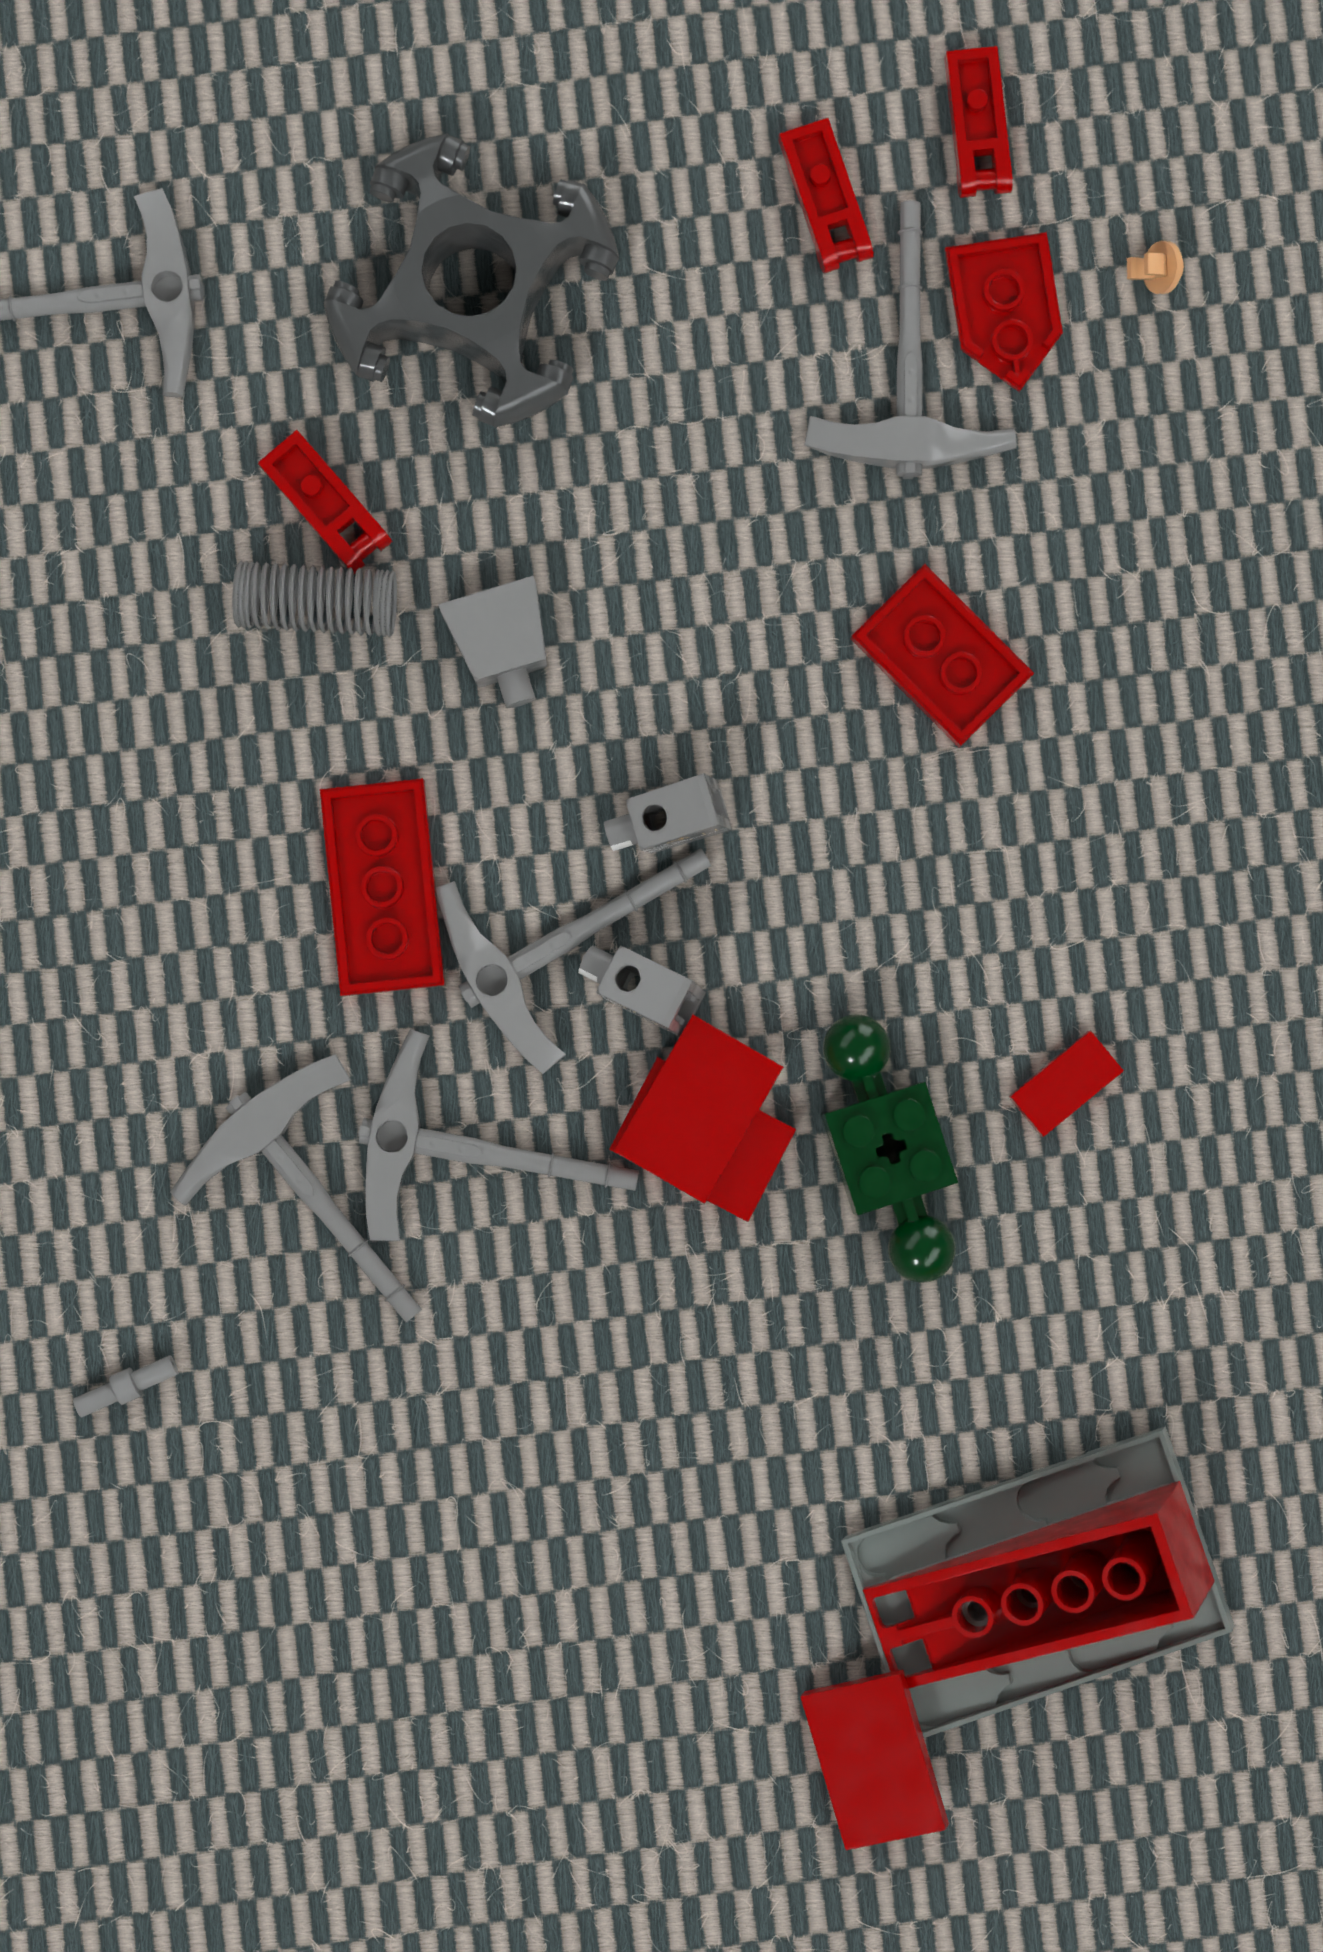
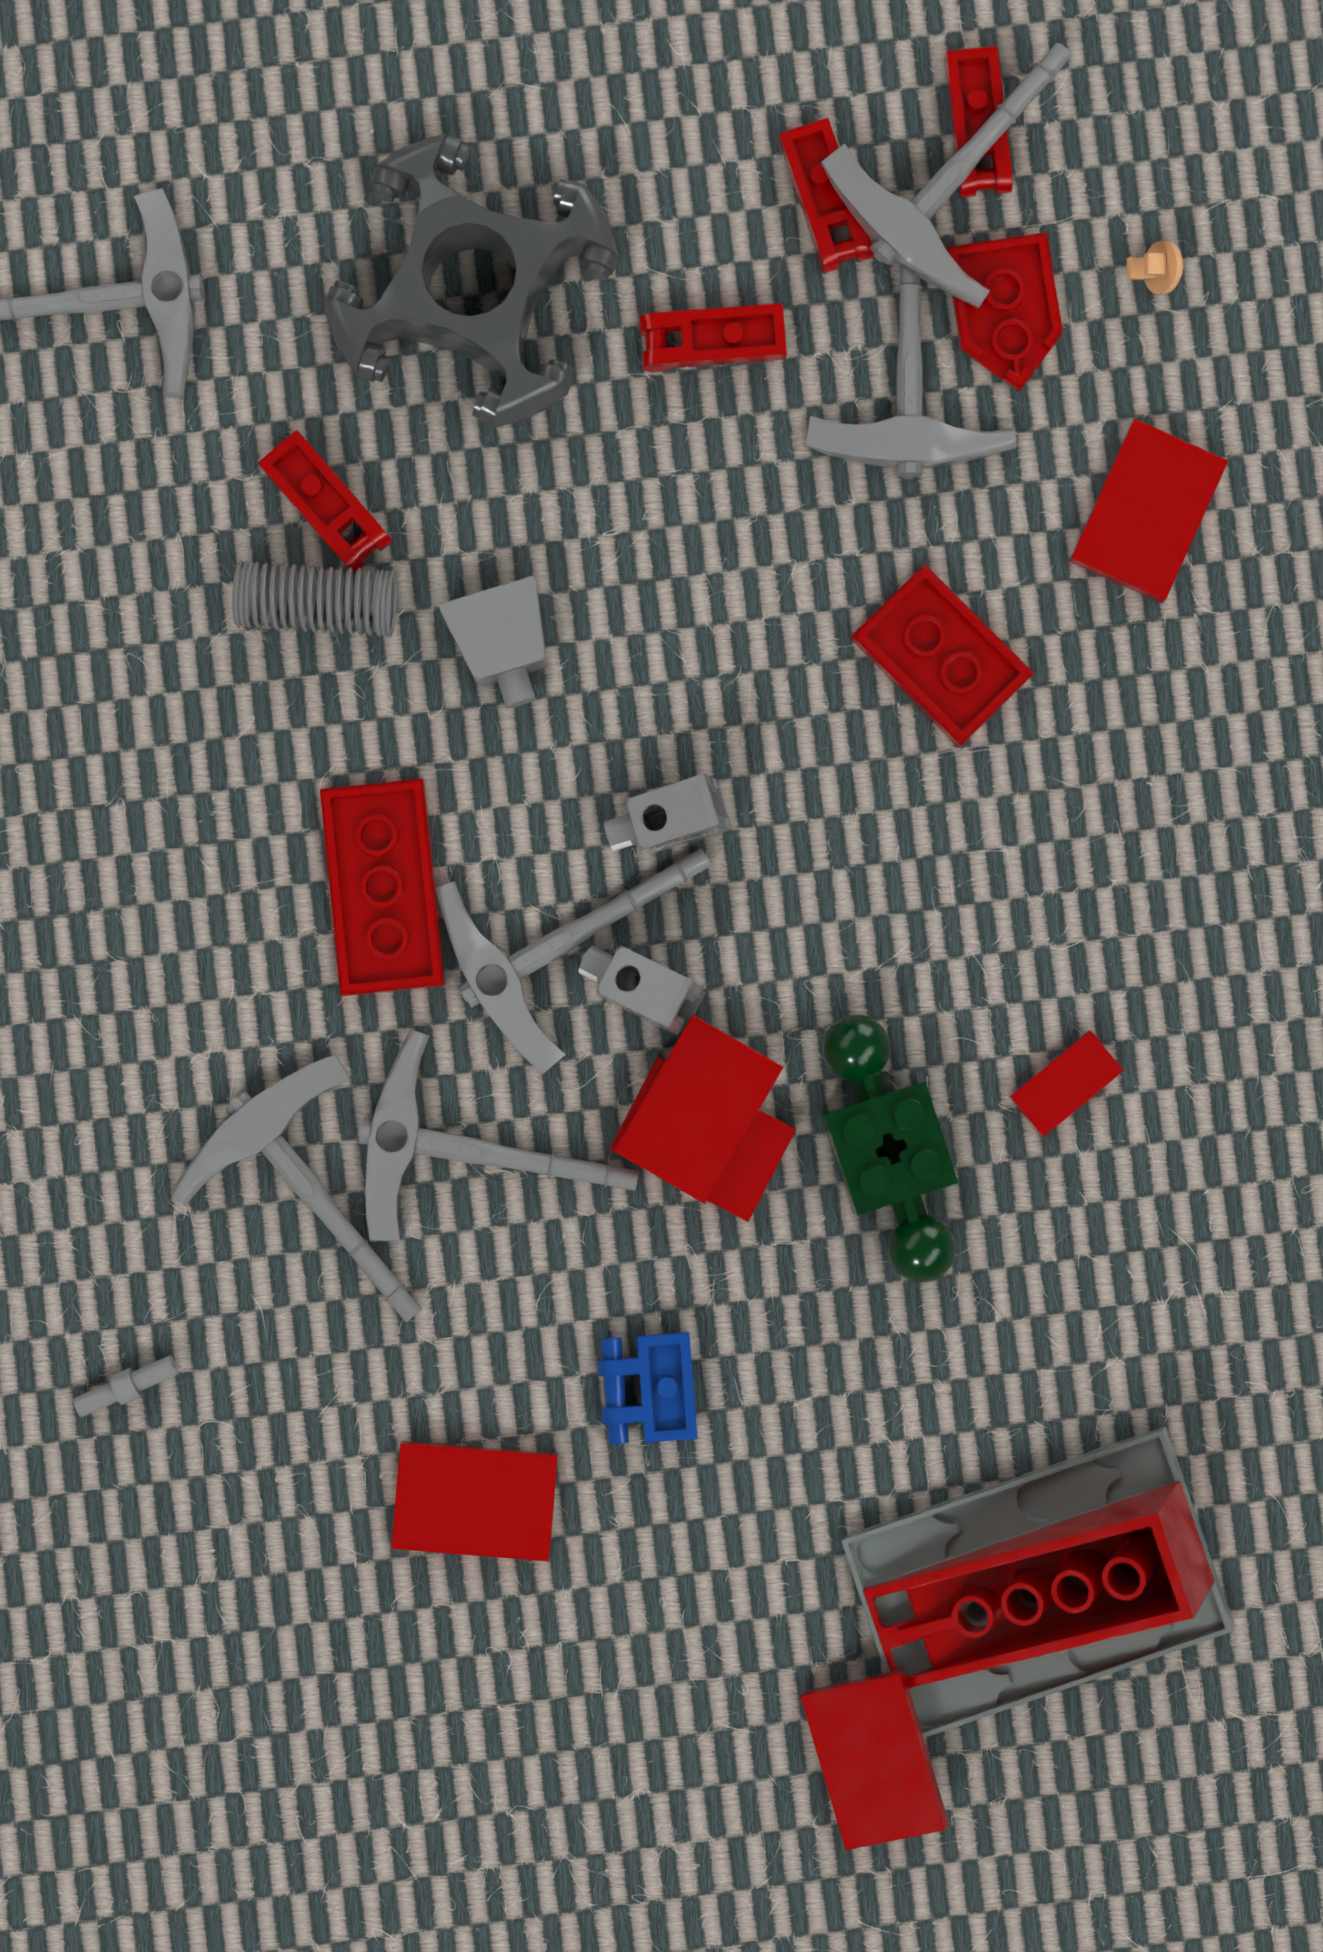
none -> red tile [391,1441,558,1562]
none -> blue plate [597,1331,698,1445]
none -> red plate [638,303,787,372]
none -> light grey piece [821,43,1071,308]
none -> red tile [1069,418,1229,604]

